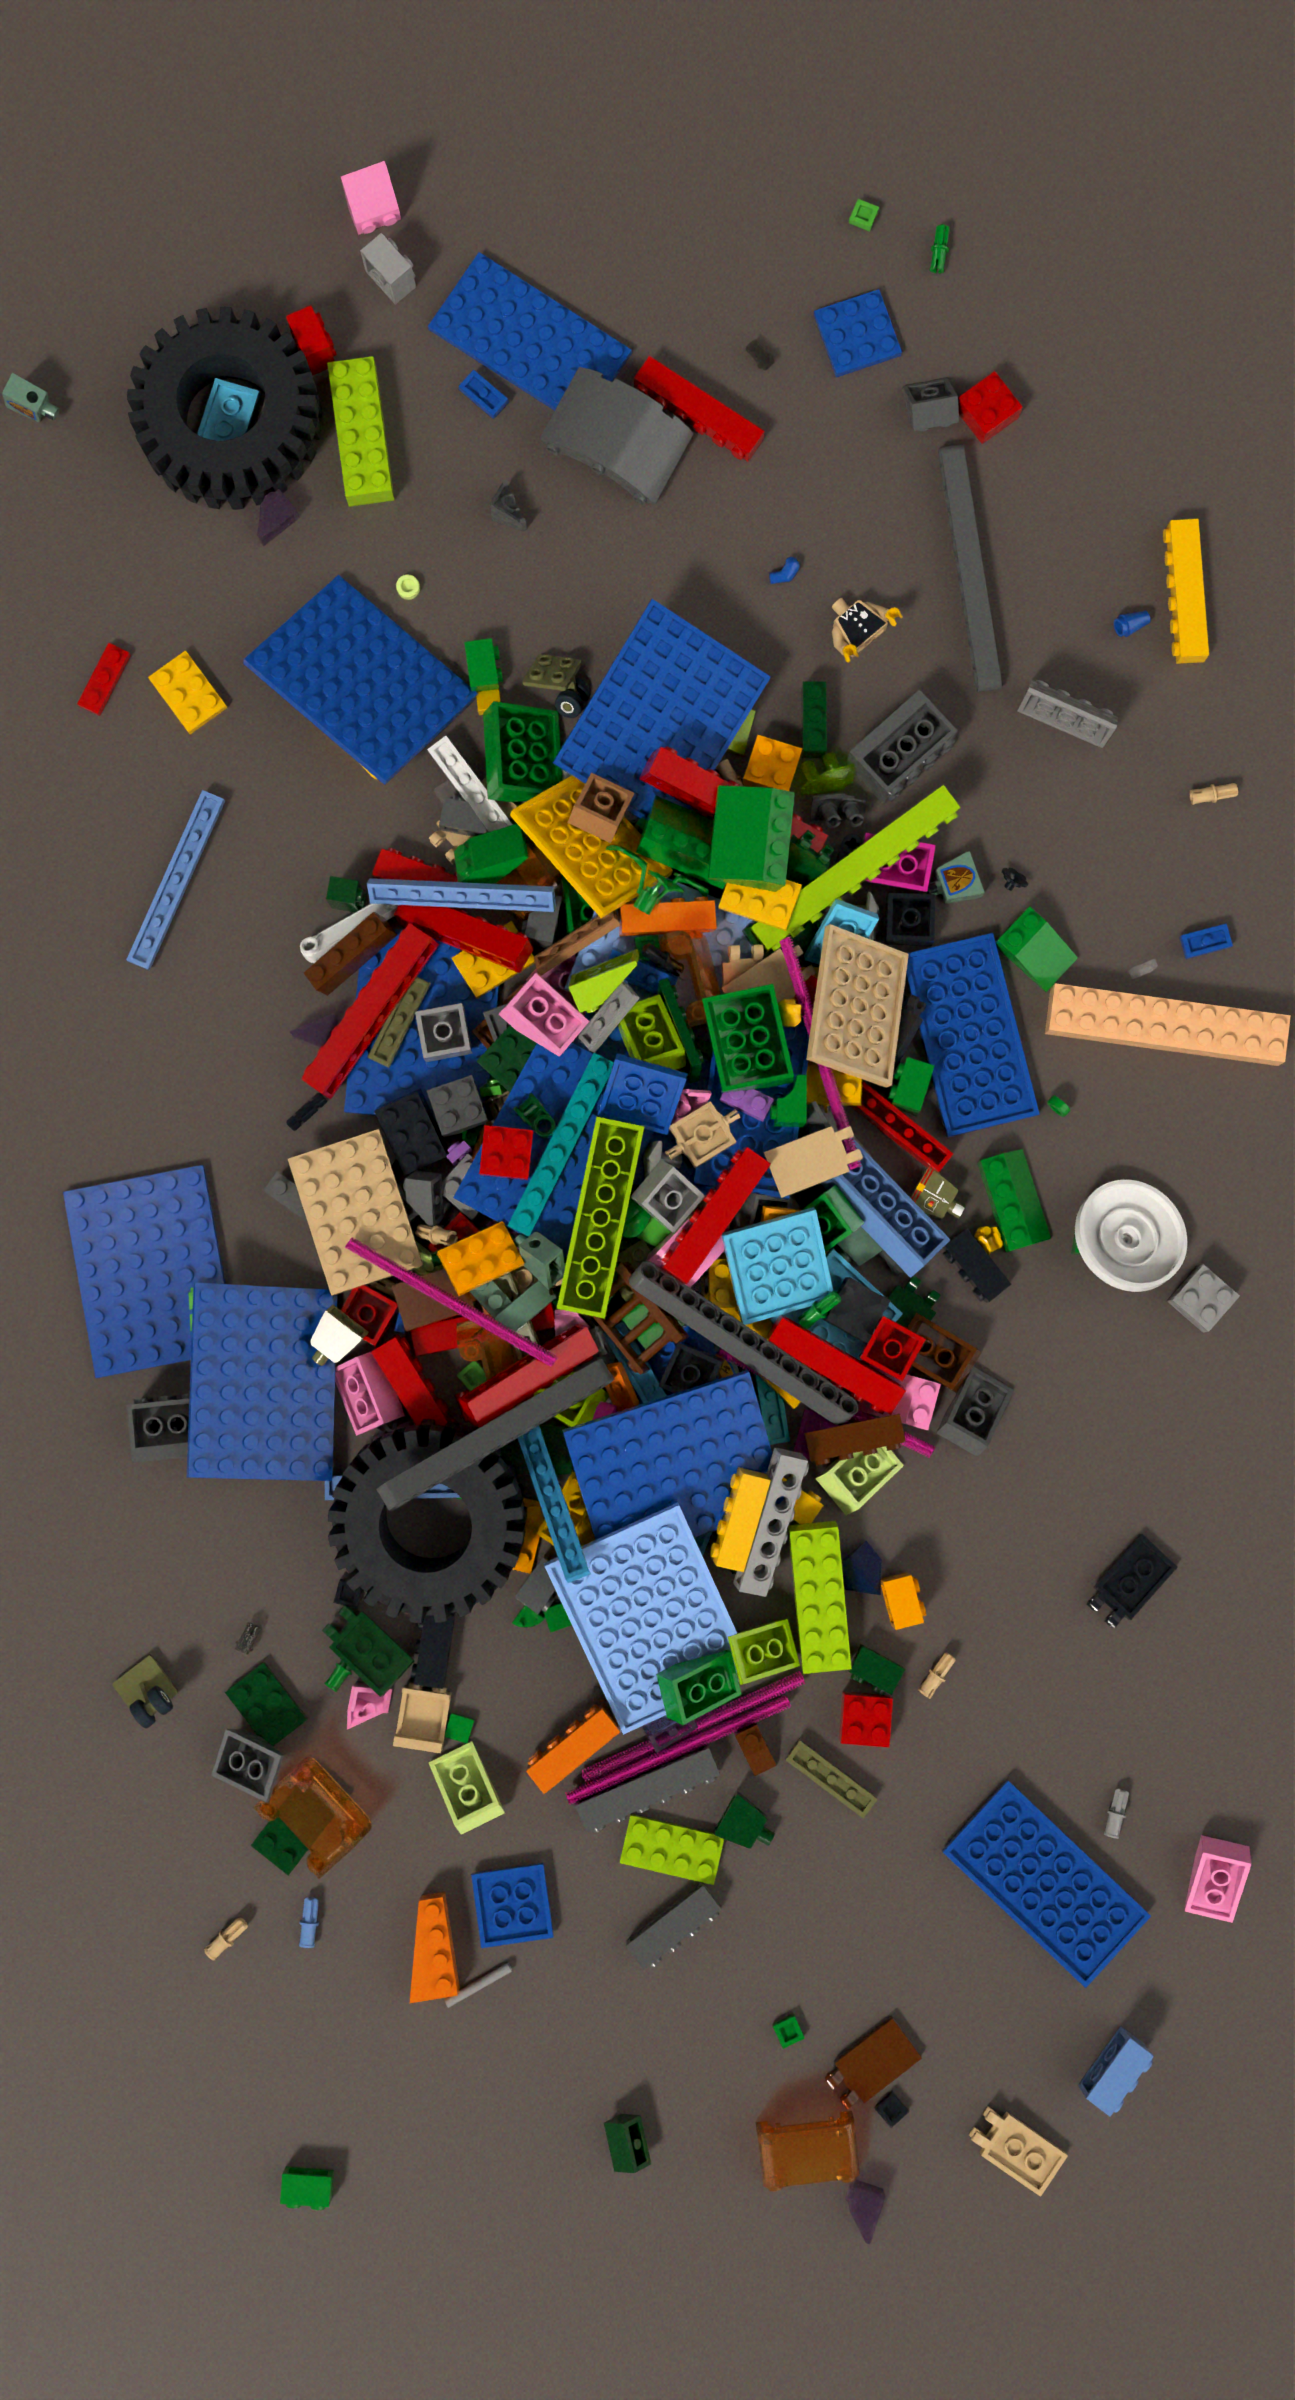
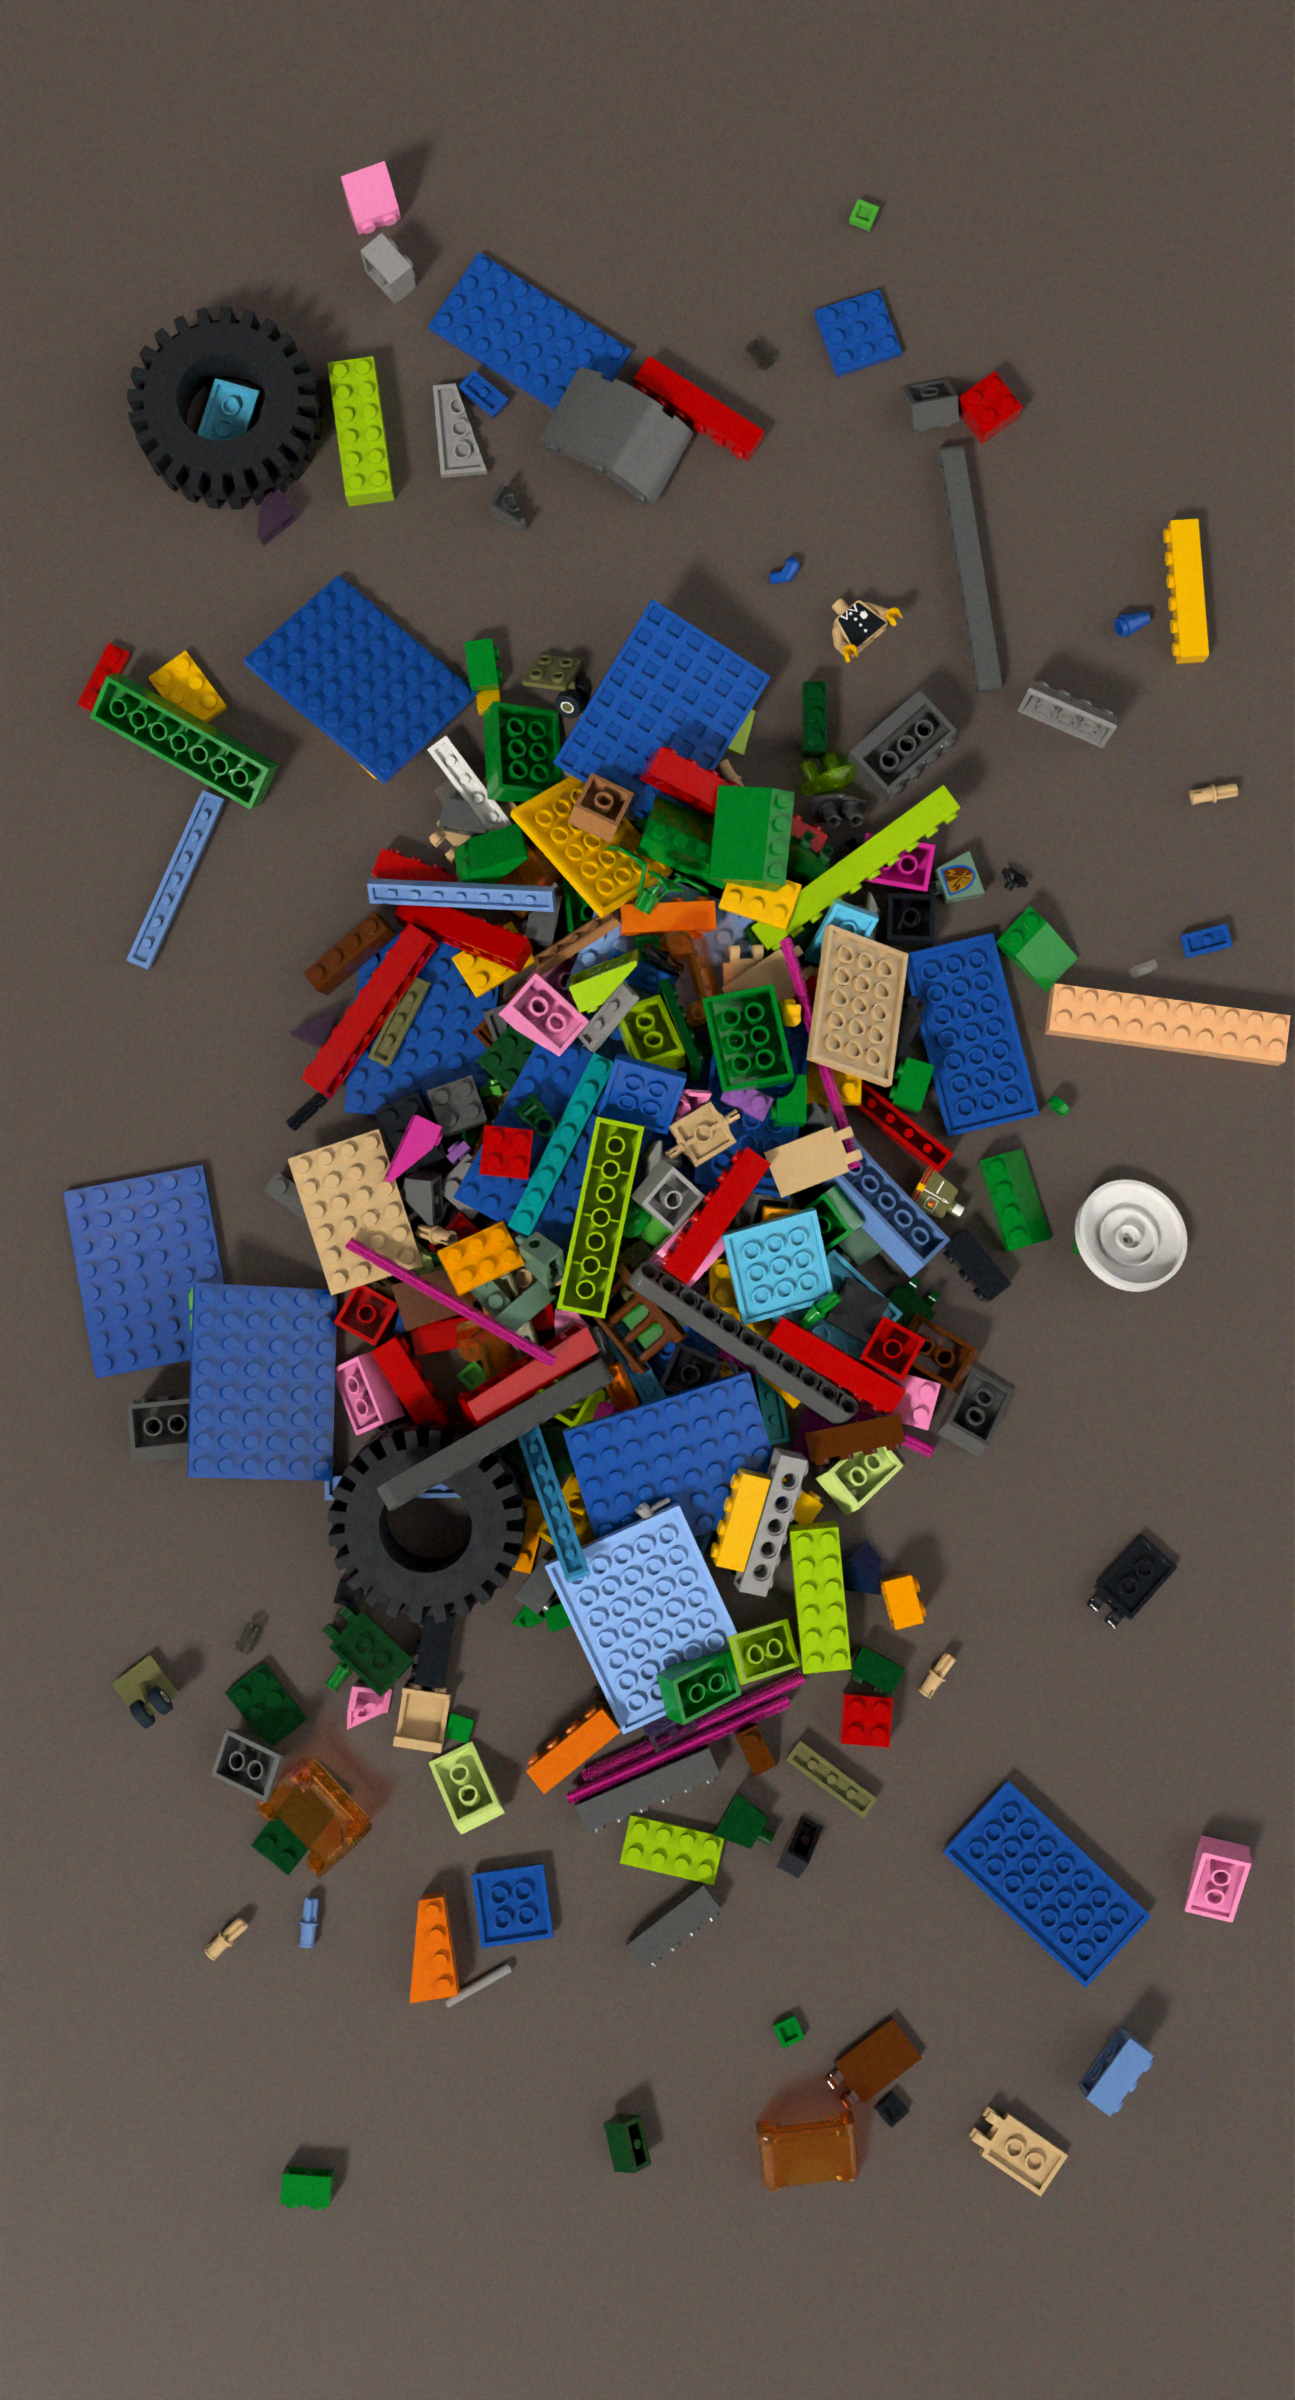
sand green torso [2,373,59,422] -> none
red brick [286,305,337,376] -> none
white piece [300,904,399,963] -> none
torso [310,1305,369,1366] -> none
dark green brick [326,876,366,913] -> none
yellowish green tile [396,574,420,600] -> none
light grey brick [415,1003,473,1062] -> none
light orange brick [743,735,802,791] -> none
clear purple slope [846,2179,885,2244] -> none
green axle [929,224,950,274] -> none
yellow arm [974,1226,1003,1255] -> none
light grey axle [1104,1788,1129,1839] -> none
light grey brick [1167,1264,1240,1333] -> none
none -> green brick [90,672,279,810]
none -> dark pink slope [383,1115,443,1183]
none -> light grey wing [433,383,487,478]
none -> light grey hand [635,1497,670,1519]
none -> black slope [777,1816,823,1878]

